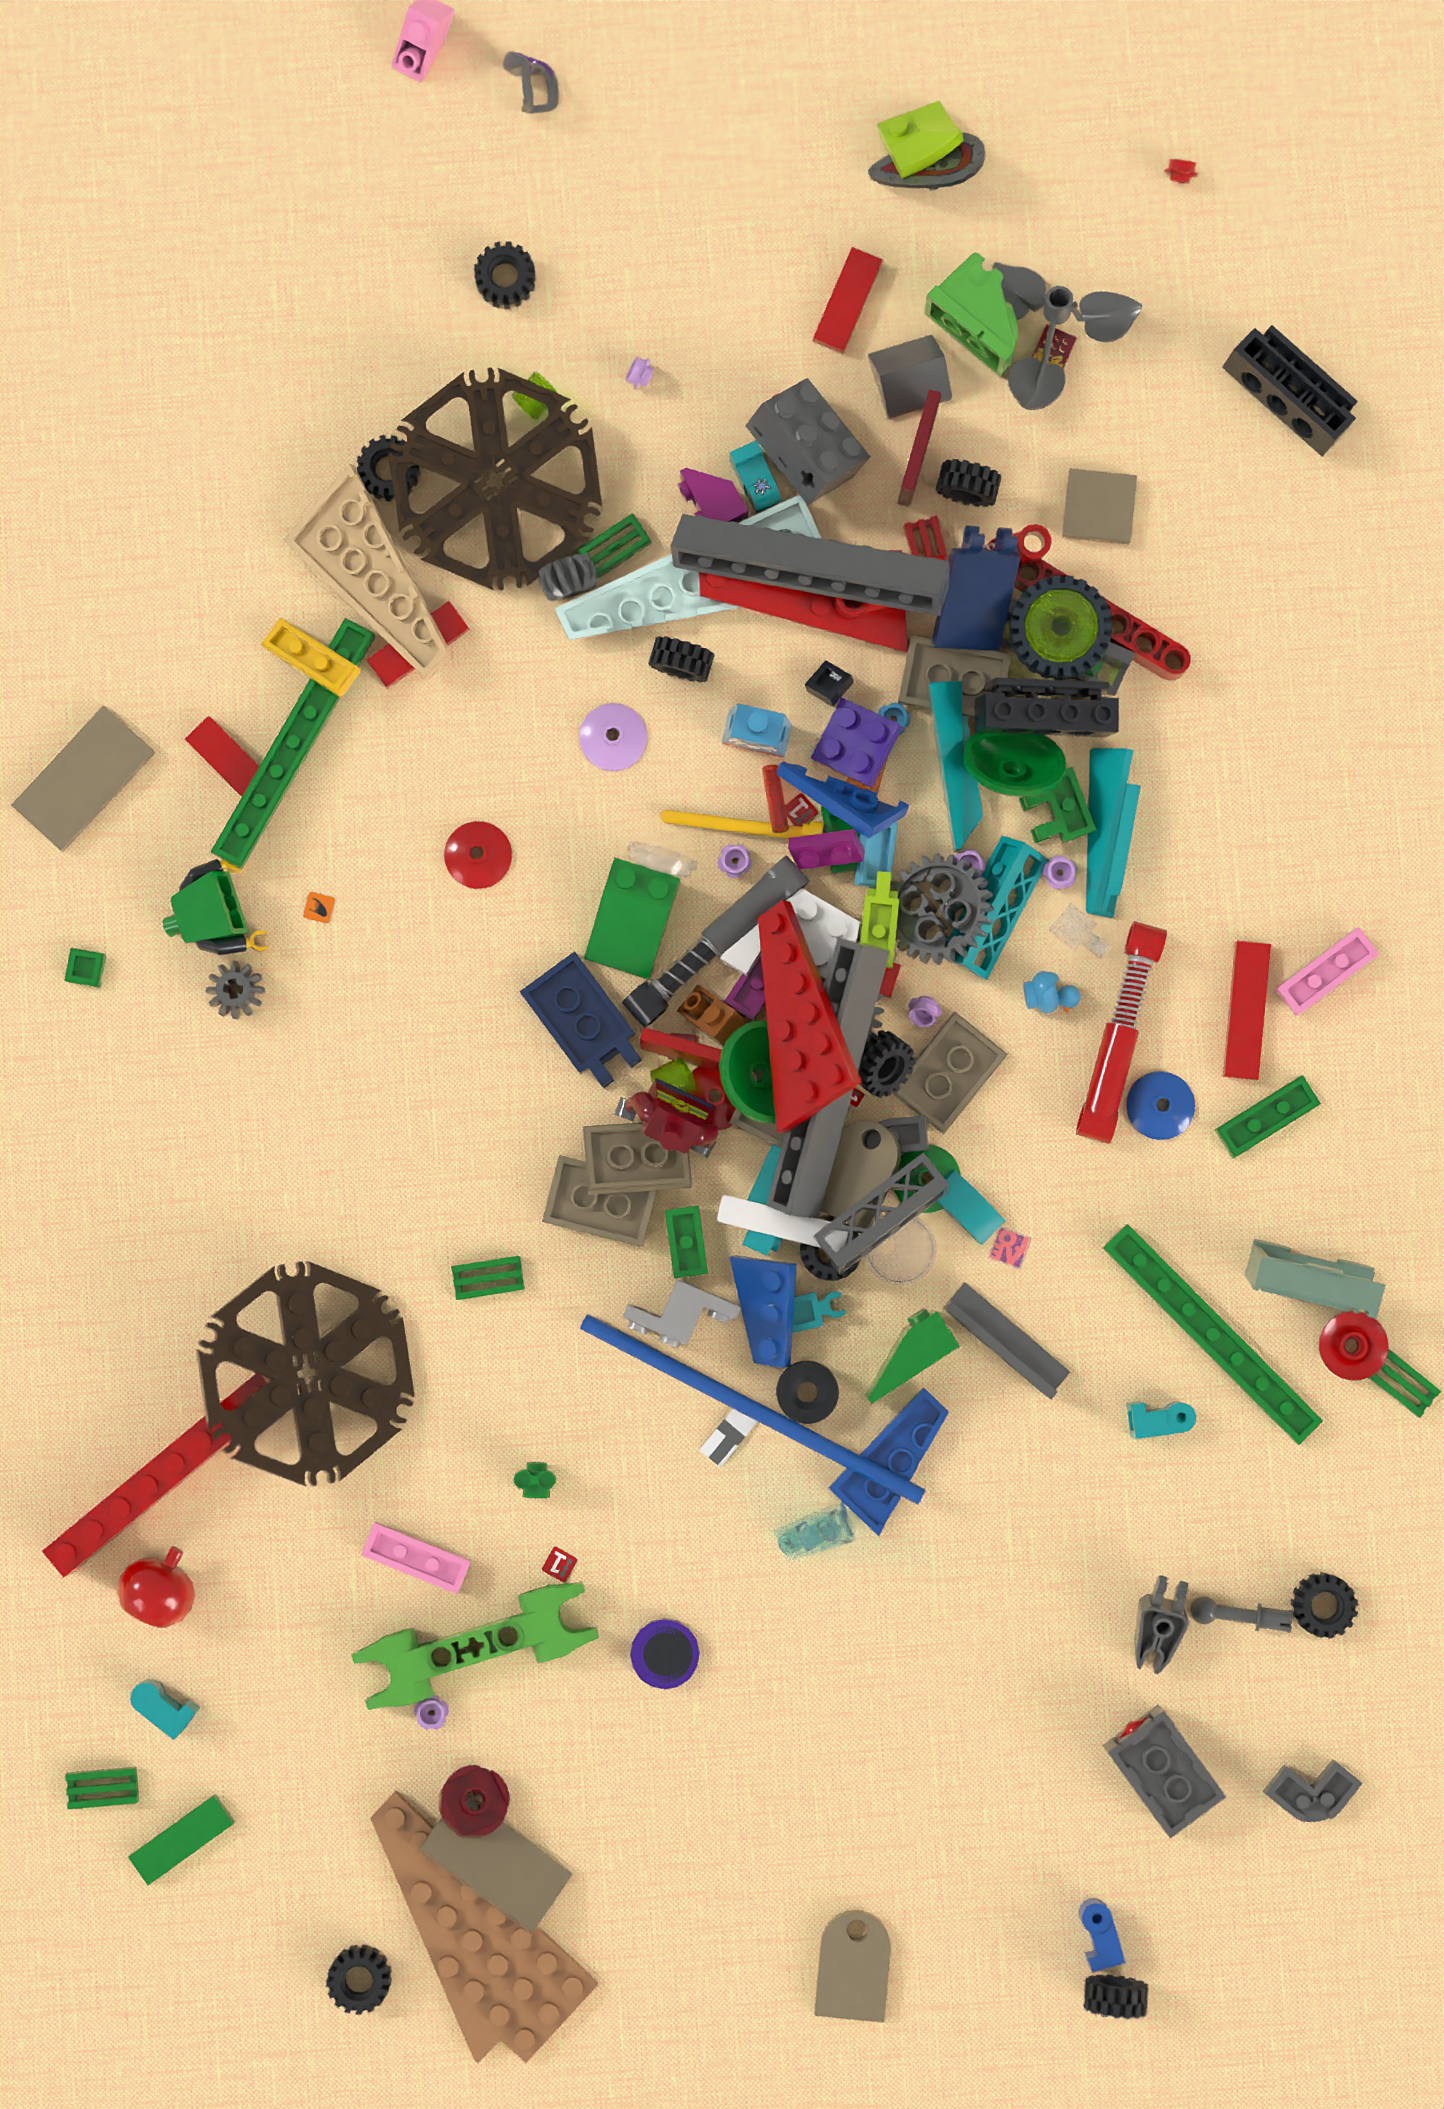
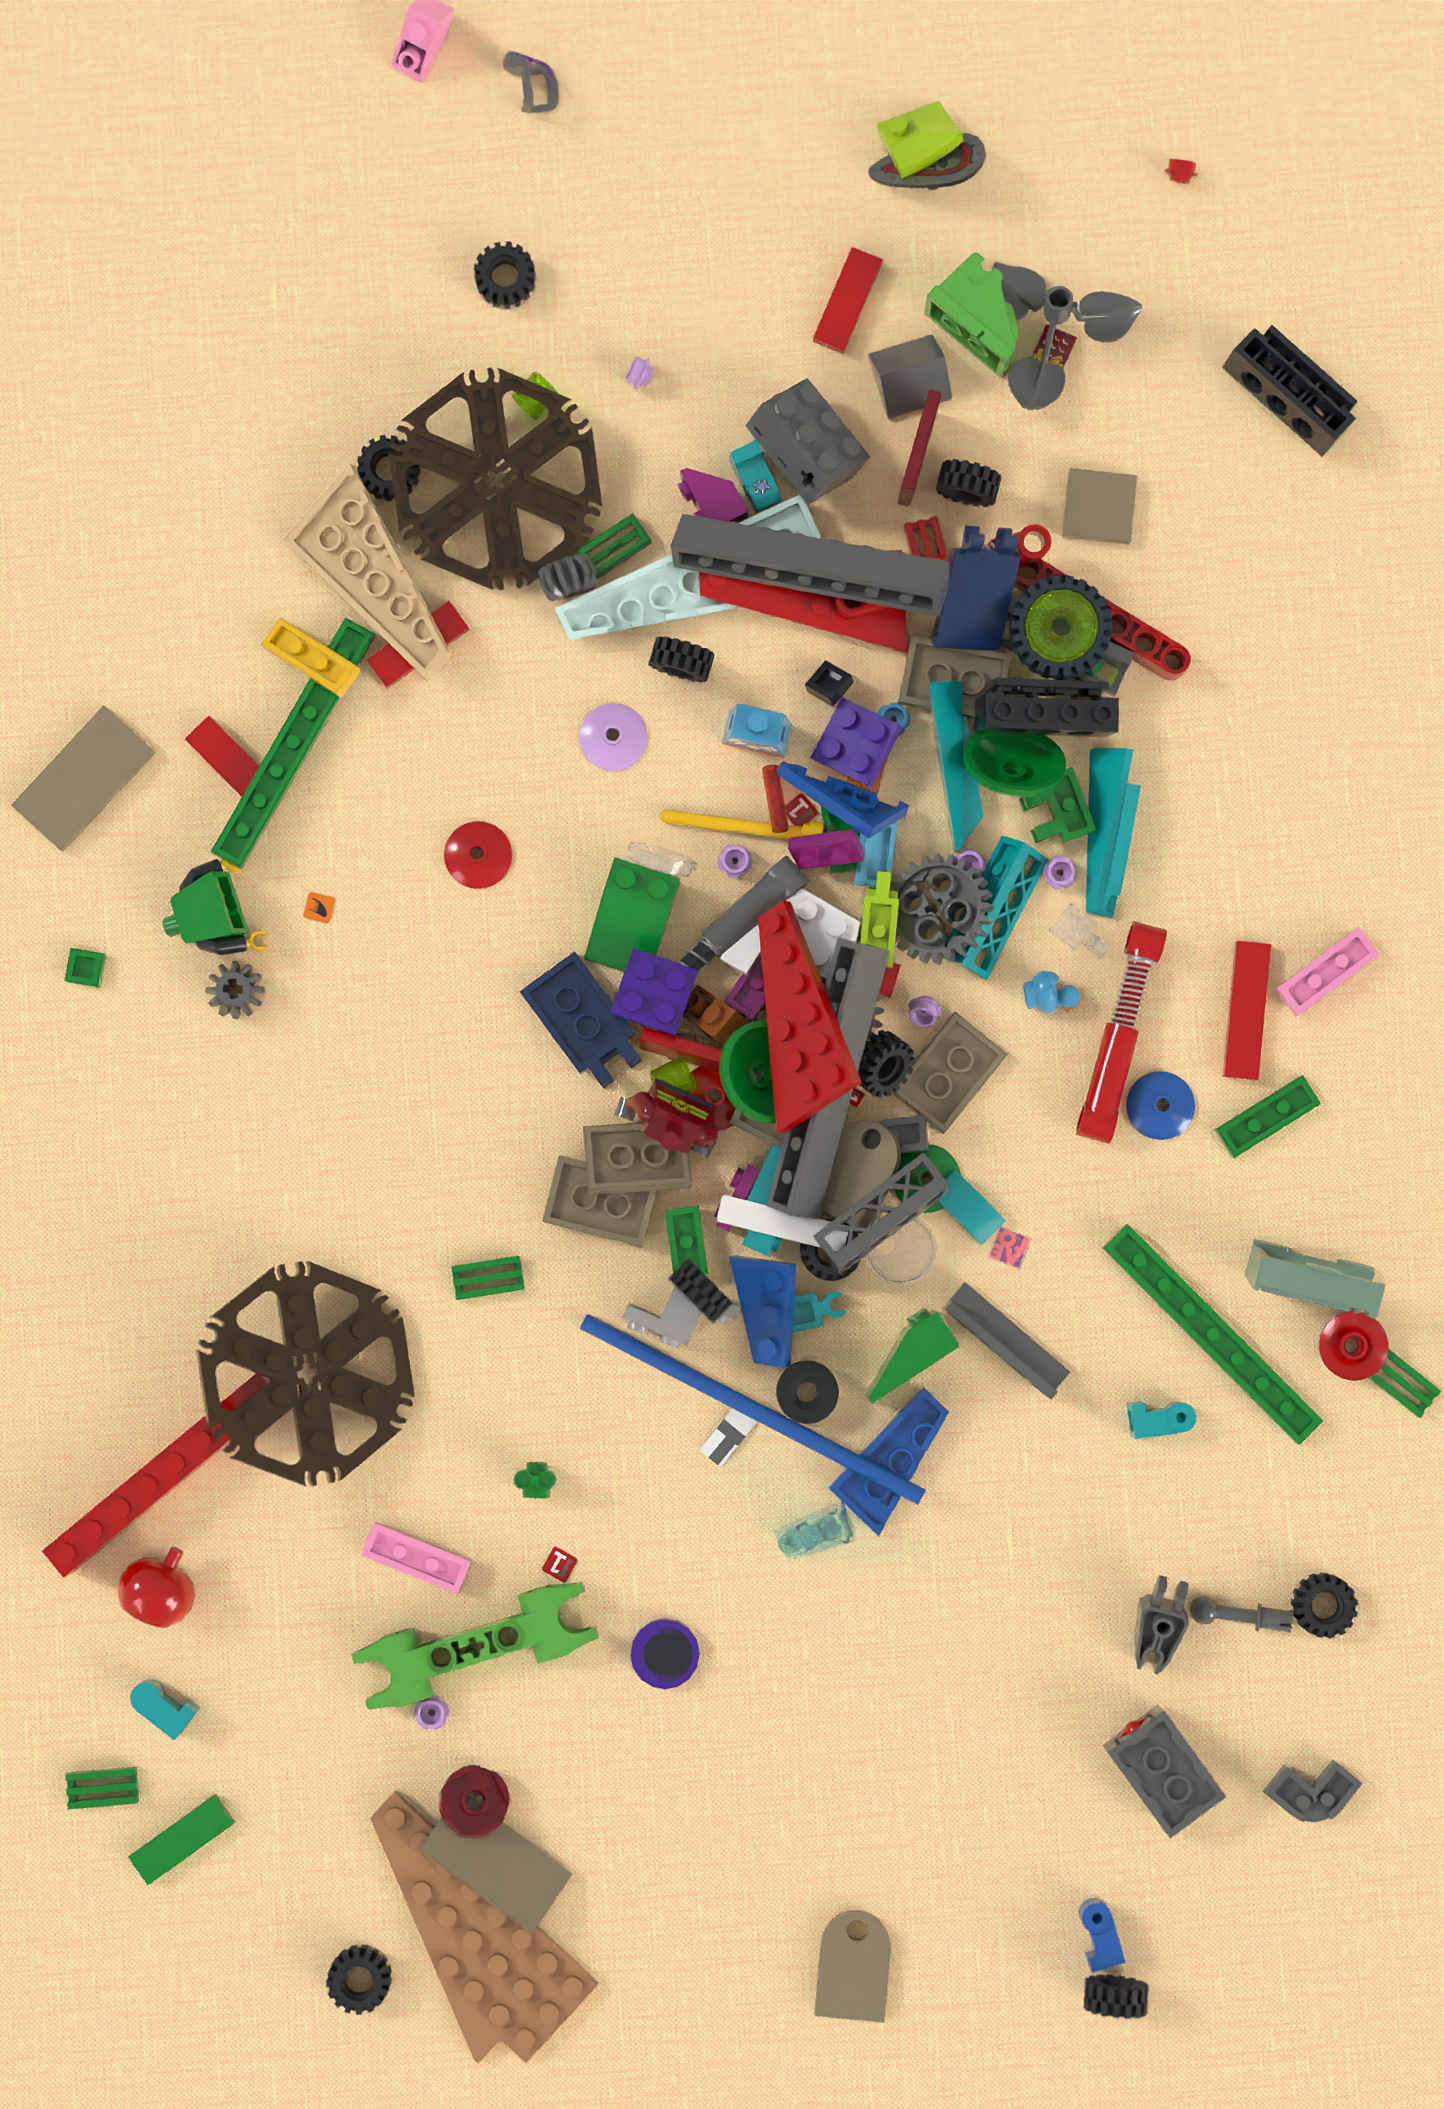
none -> dark purple plate [610,948,698,1037]
none -> black tyre [668,1259,733,1323]
none -> magenta plate [714,1164,760,1232]

